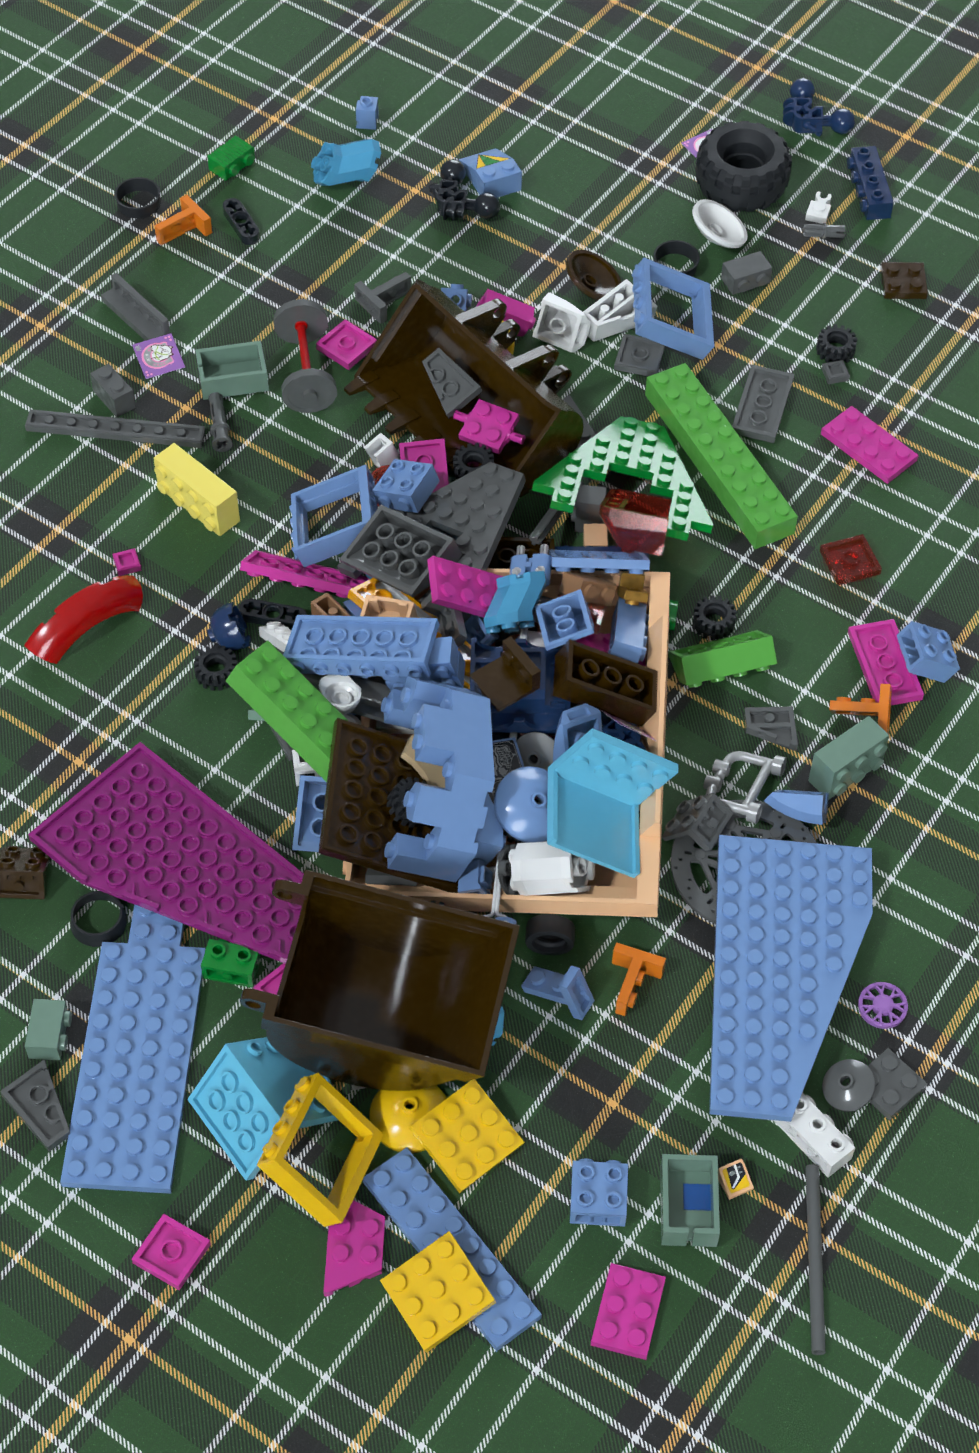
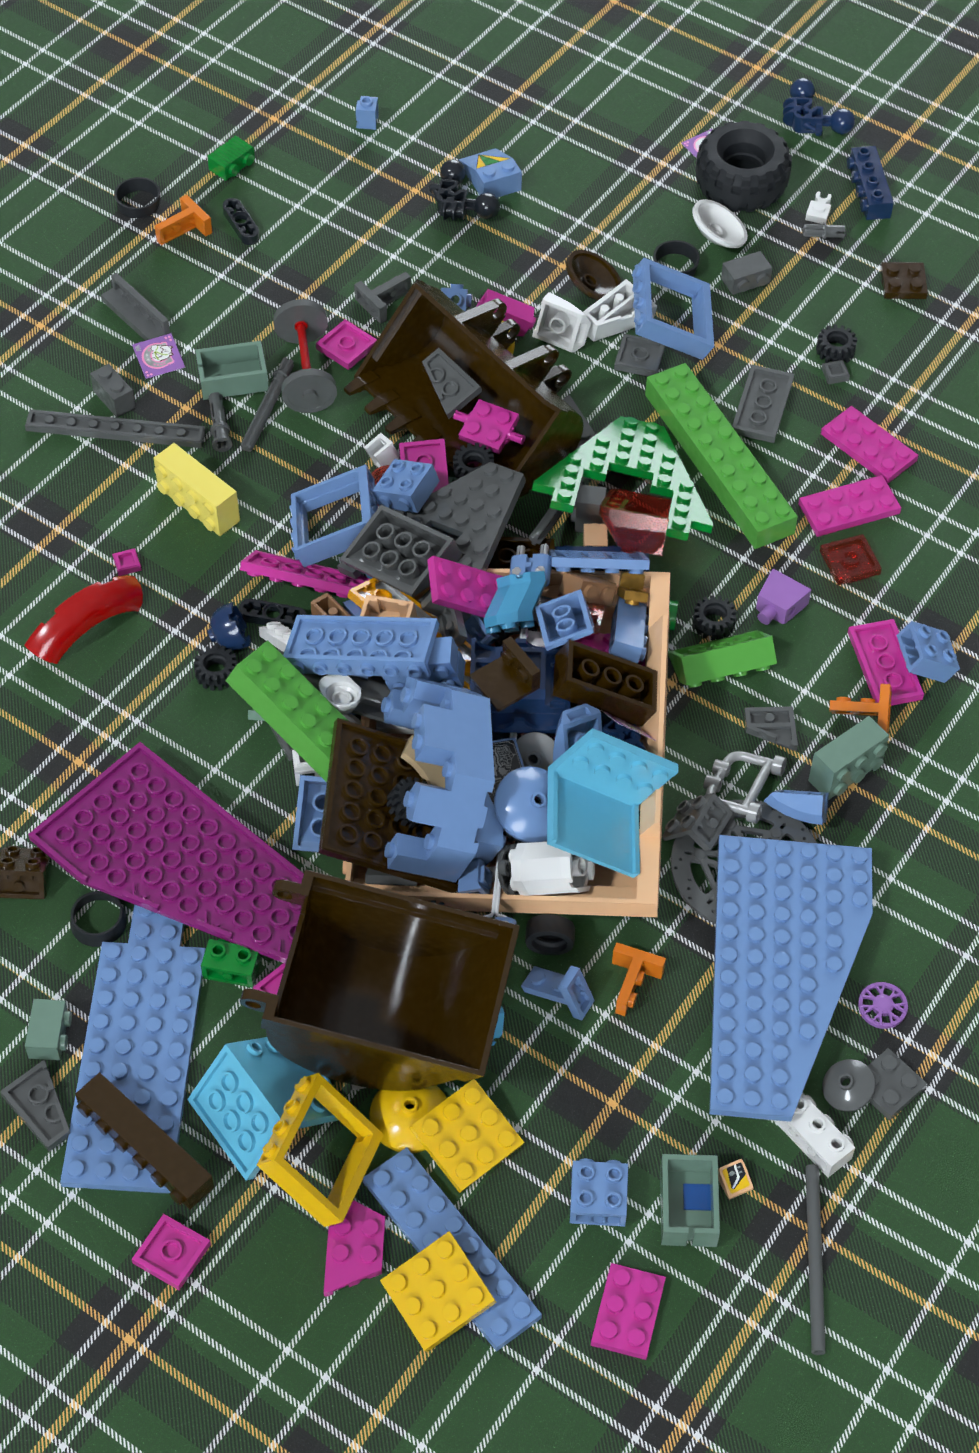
dark azure brick [311,139,381,186] -> none
none -> dark brown brick [75,1072,214,1210]
none -> dark grey axle [241,357,294,452]
none -> medium lavender torso [756,569,811,625]
none -> dark pink plate [798,475,901,537]

